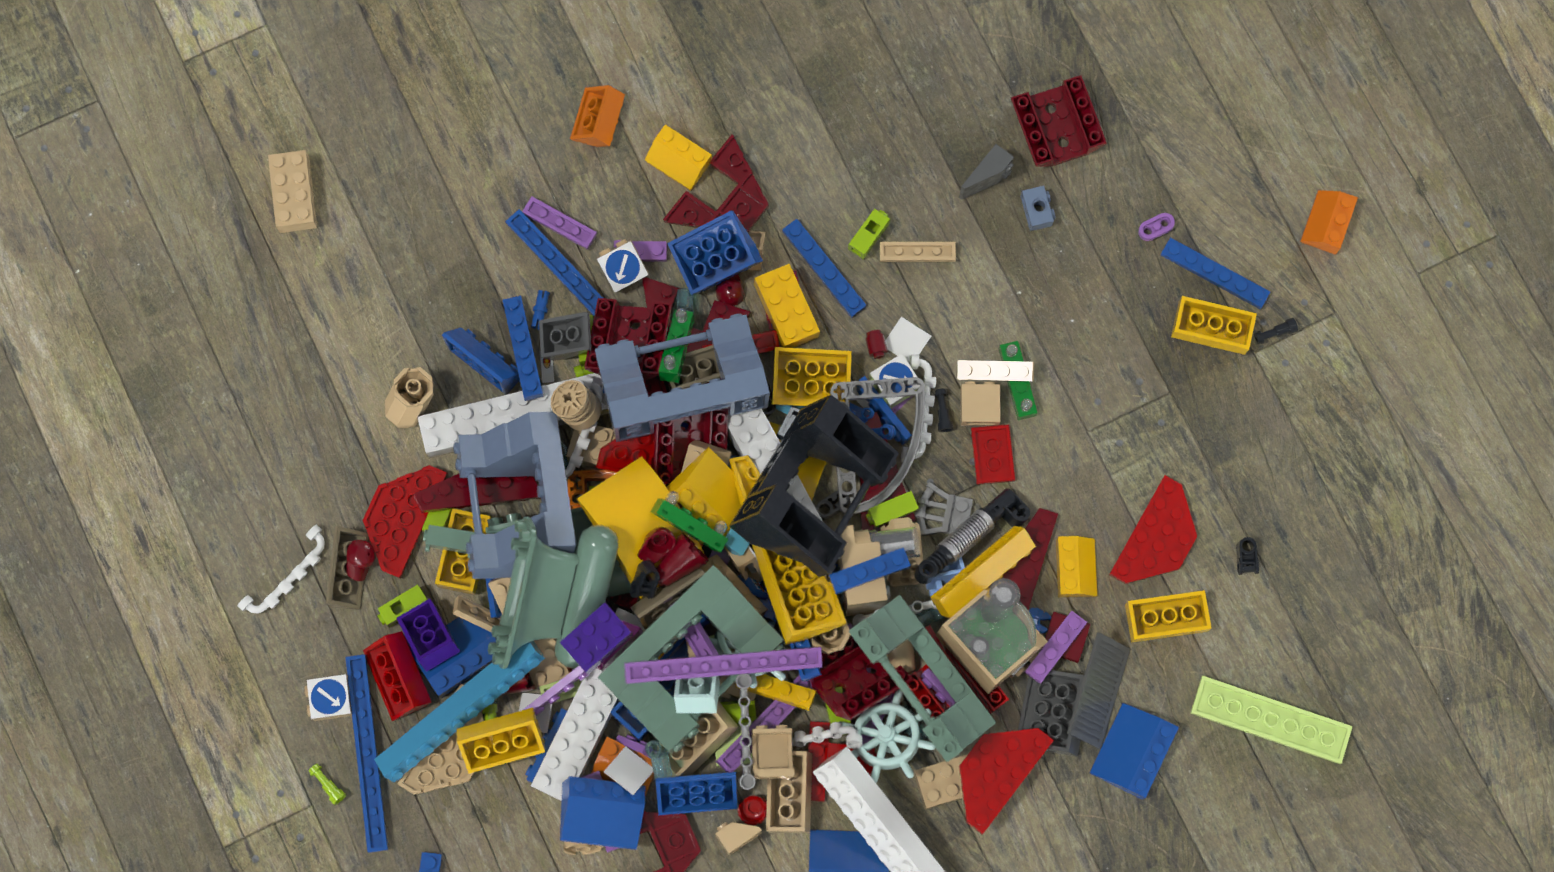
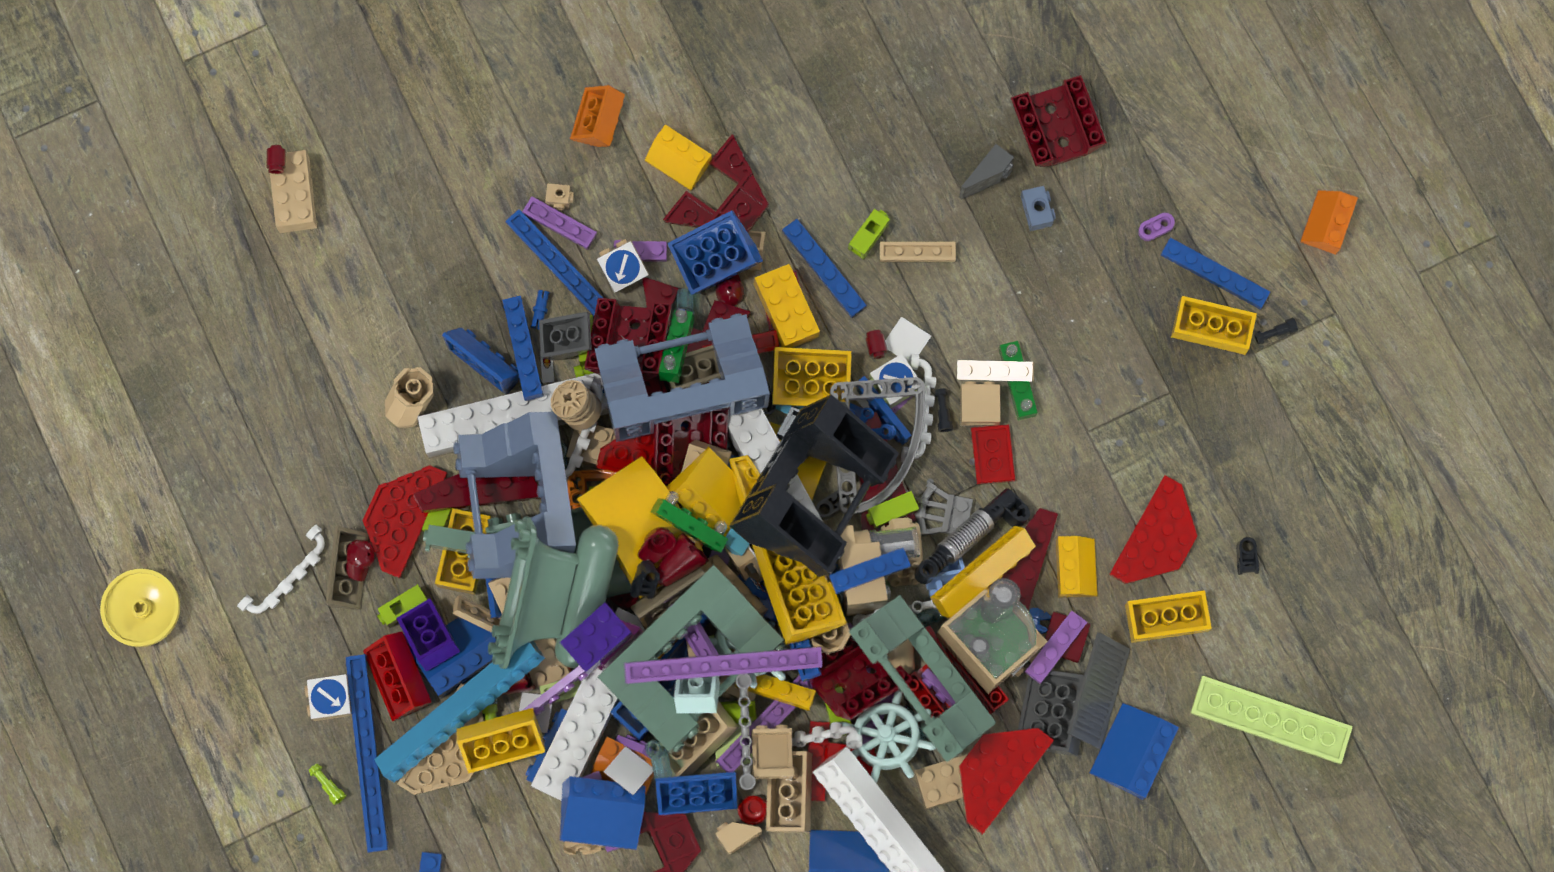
none -> light yellow dish [100,569,180,647]
none -> dark red brick [266,145,286,174]
none -> tan brick [545,183,574,211]

